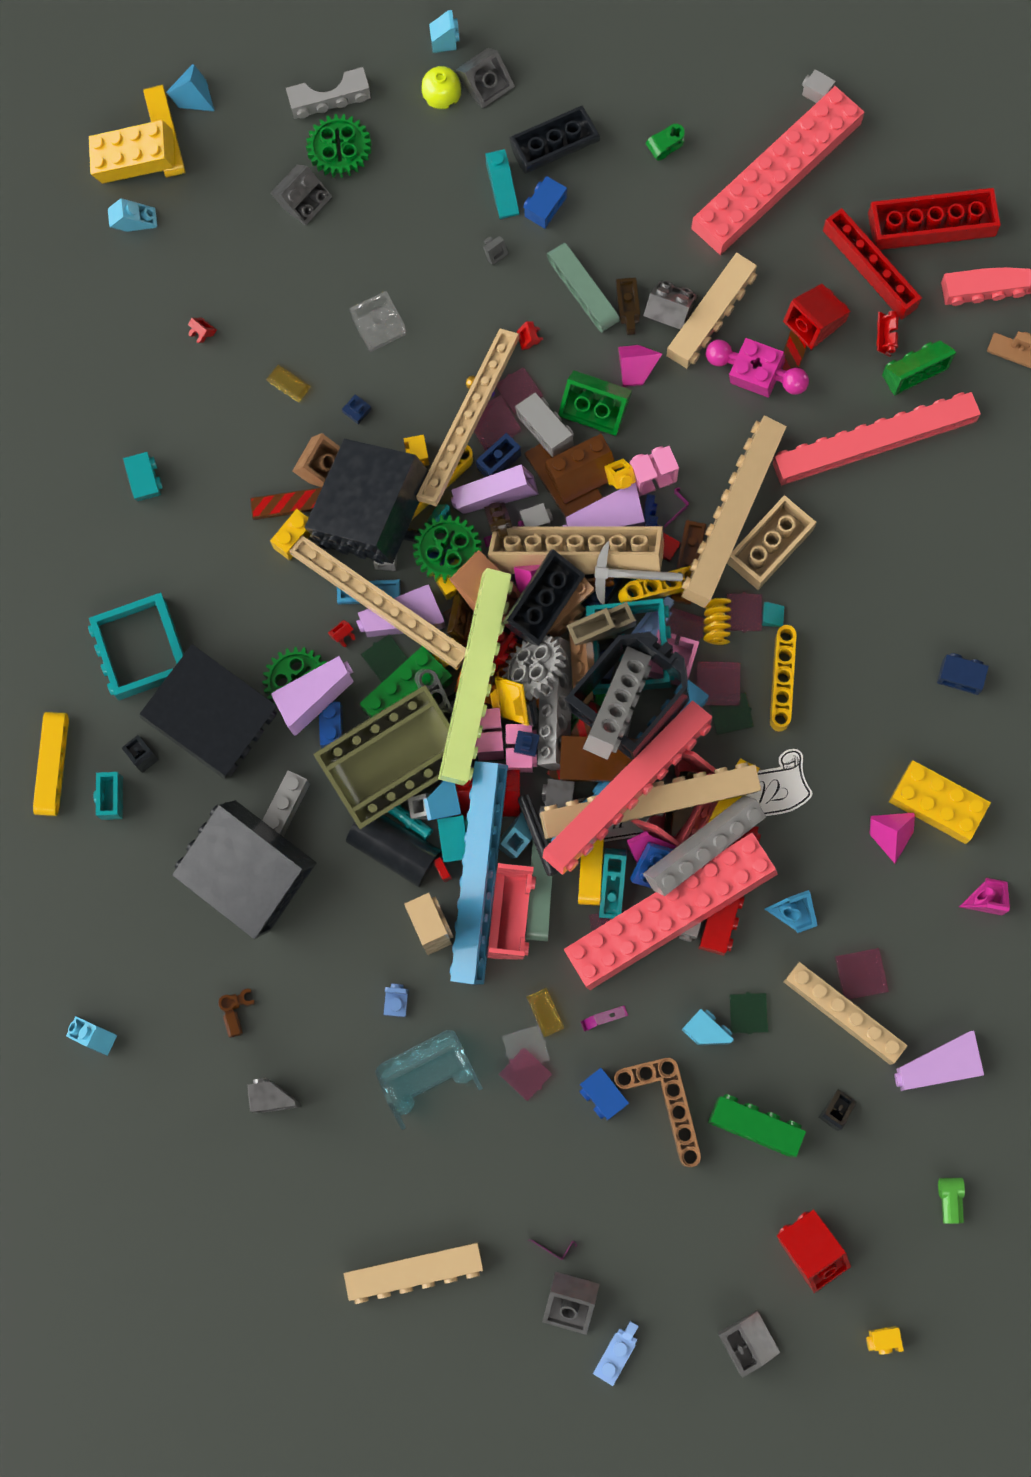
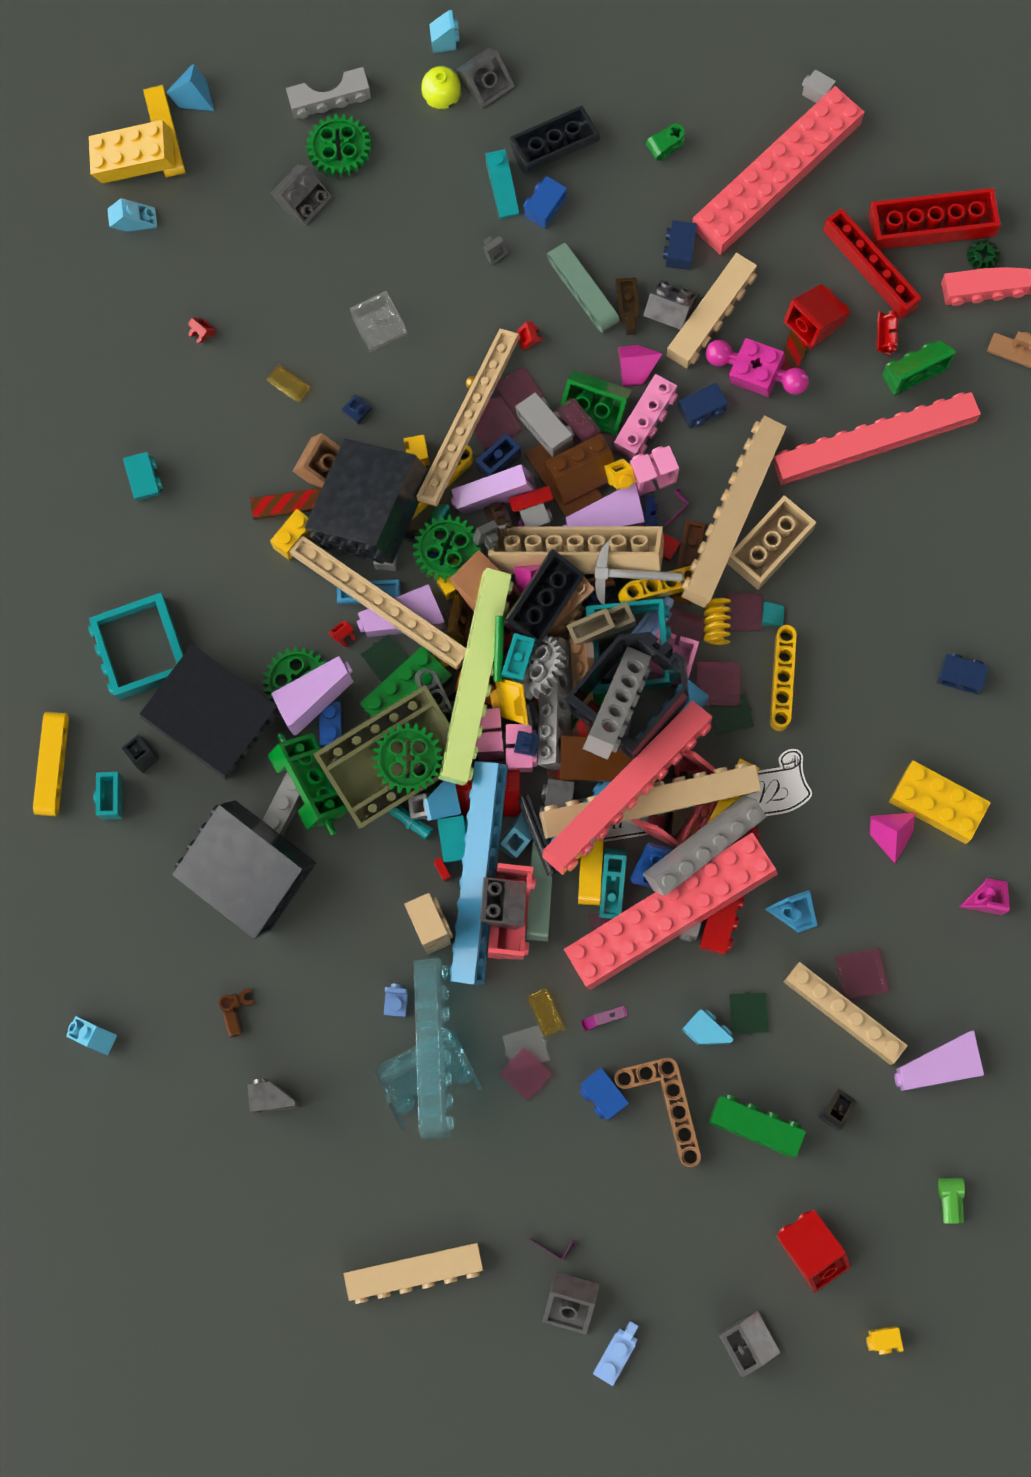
black brick [346,814,442,887] -> none
dark pink slope [626,831,677,863] -> none
none -> green brick [268,732,348,837]
none -> green gear [371,722,444,794]
none -> clear light blue brick [414,958,453,1140]
none -> dark grey tile [473,520,499,550]
none -> flat silver slope [480,877,527,930]
none -> green bar [493,616,504,682]
none -> teal panel [502,633,535,682]
none -> red slope [509,486,553,512]
none -> clear pink brick [555,398,601,443]
none -> bright pink brick [613,374,678,459]
none -> dark blue brick [663,220,697,270]
none -> dark blue brick [678,382,728,428]
none -> dark green gear [967,239,1000,269]

